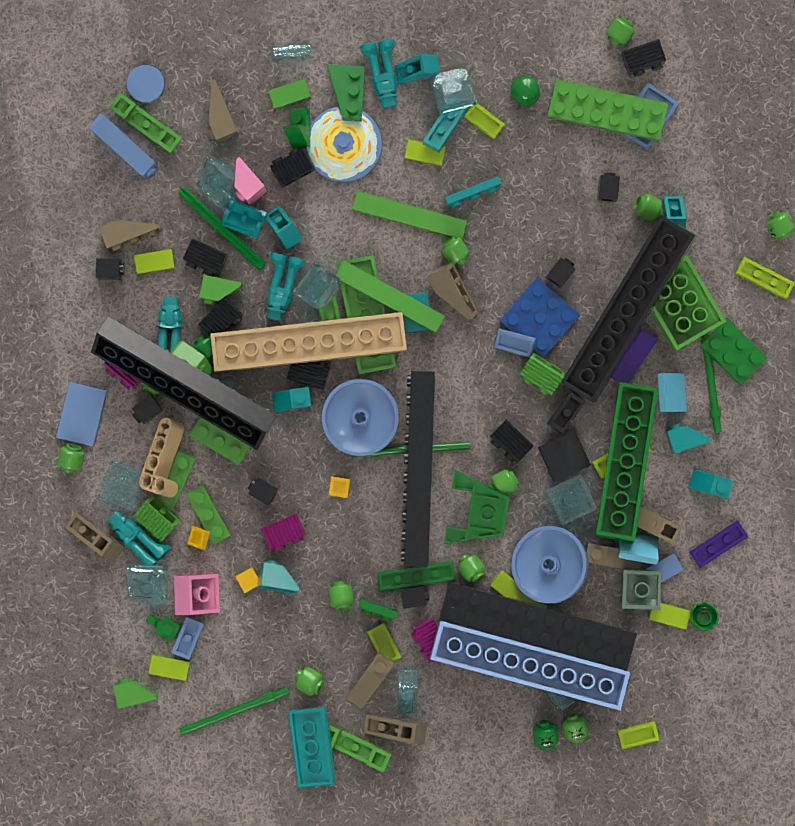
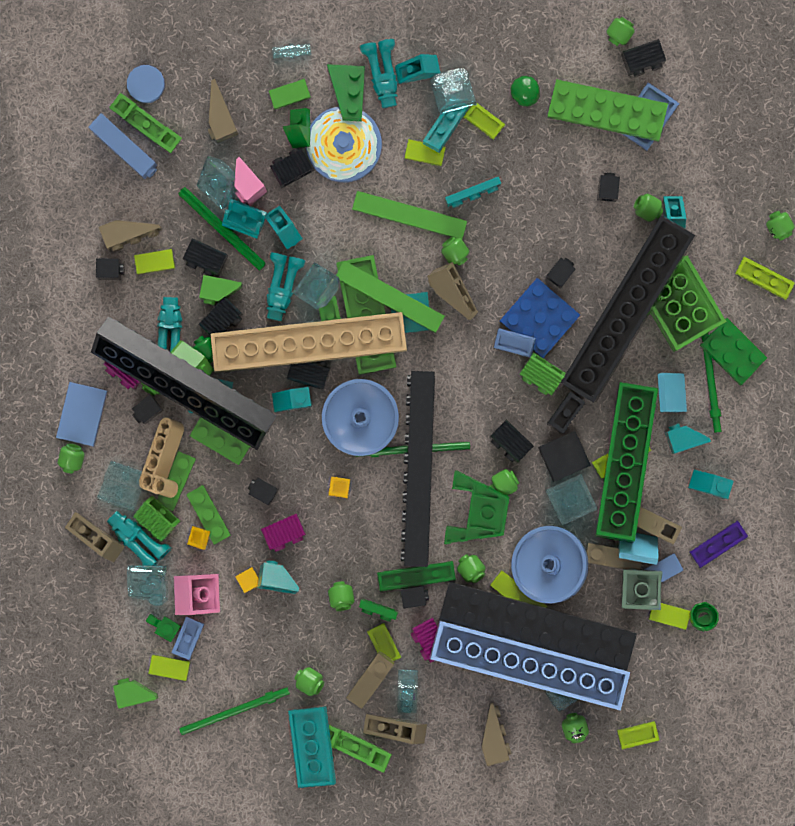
green head [532,720,559,751] -> none
dark purple tile [612,329,659,383] -> none
none -> dark tan slope [481,702,512,766]

